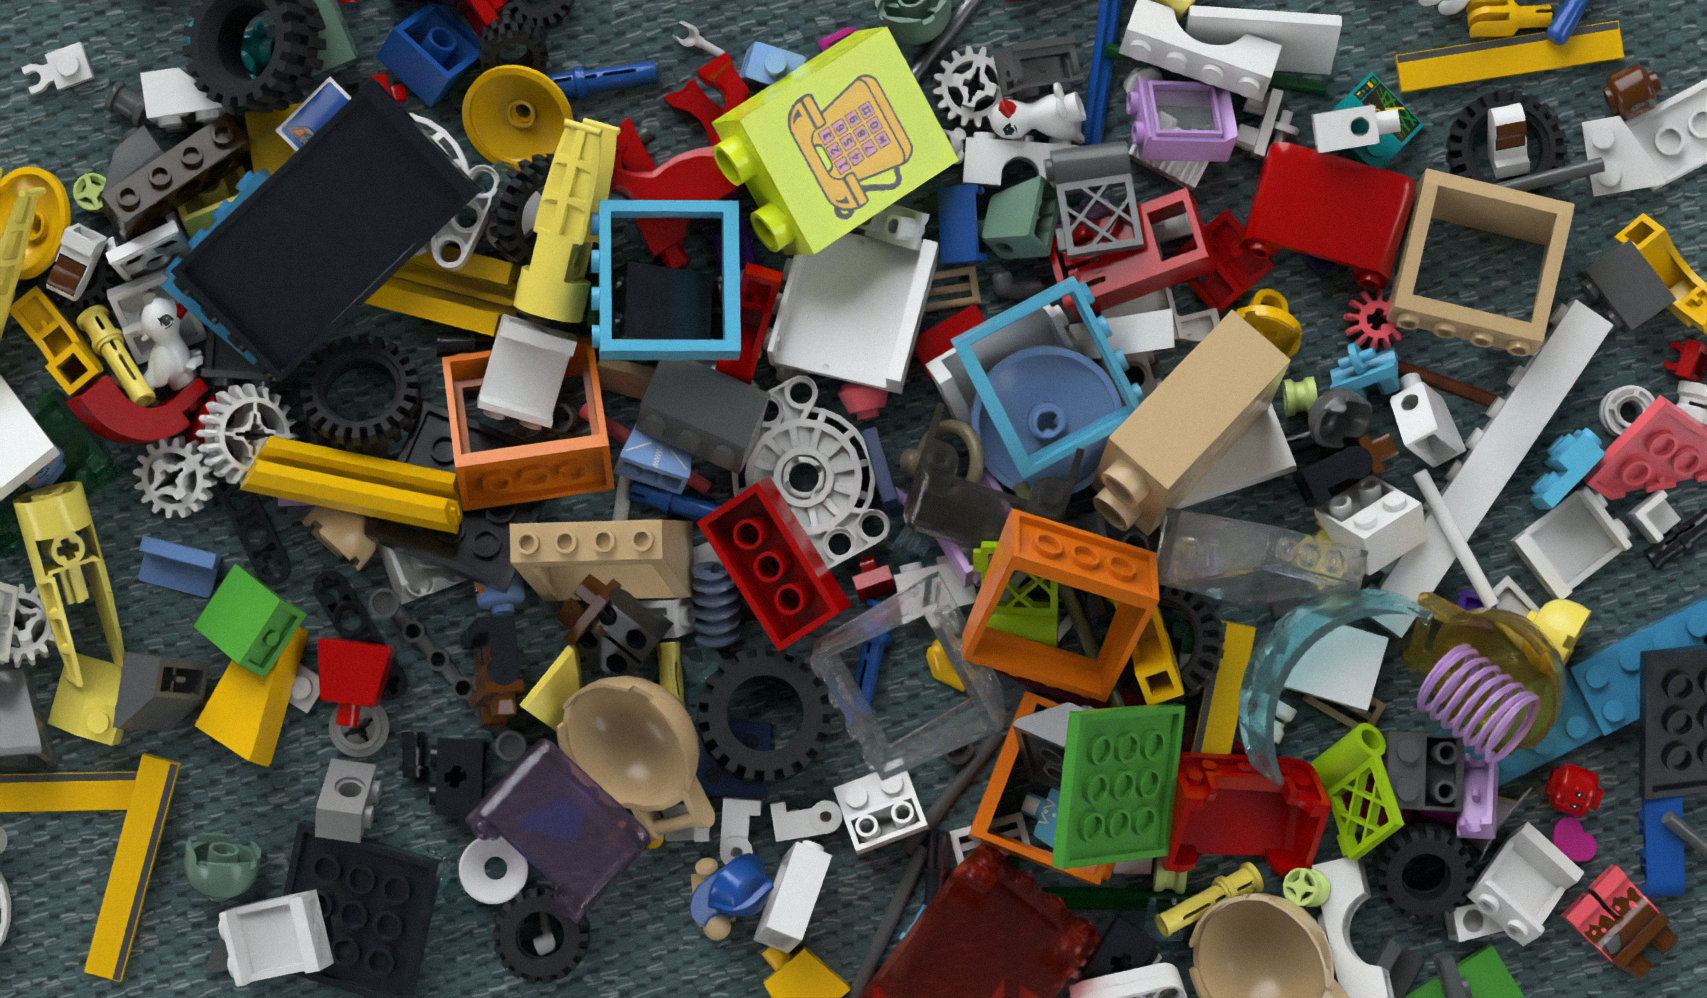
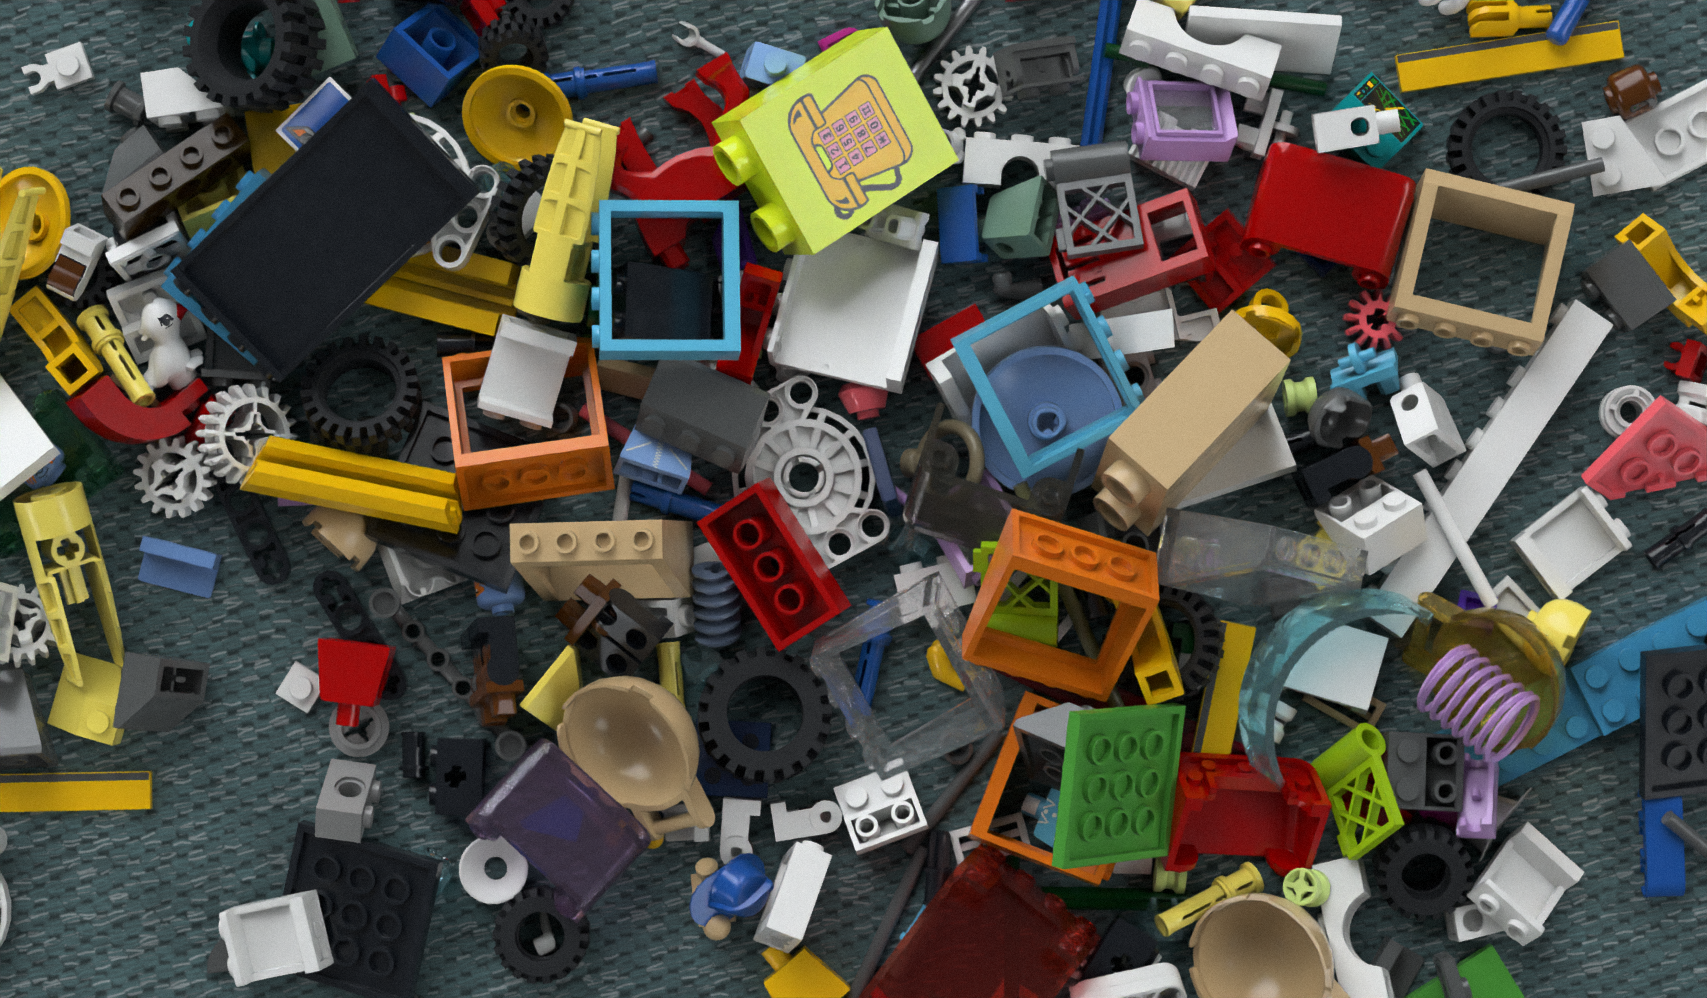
yellowish green wheel [73,173,106,213] -> none
yellow tile [84,753,181,982] -> none
sand green cylinder [184,832,261,902] -> none
bright green panel [193,563,307,678] -> none
yellow slope [194,626,309,767] -> none
red tile [852,554,896,603] -> none
tan tile [924,266,981,313] -> none
white animal [990,82,1086,144] -> none
copper bar [1398,359,1504,407] -> none
white leg [1487,103,1530,179] -> none
medium azure plate [1528,428,1606,510] -> none
red head [1544,763,1604,818] -> none
dark pink tile [1551,816,1597,862] -> none
hips [1560,864,1678,979] -> none
white panel [1626,490,1681,544] -> none

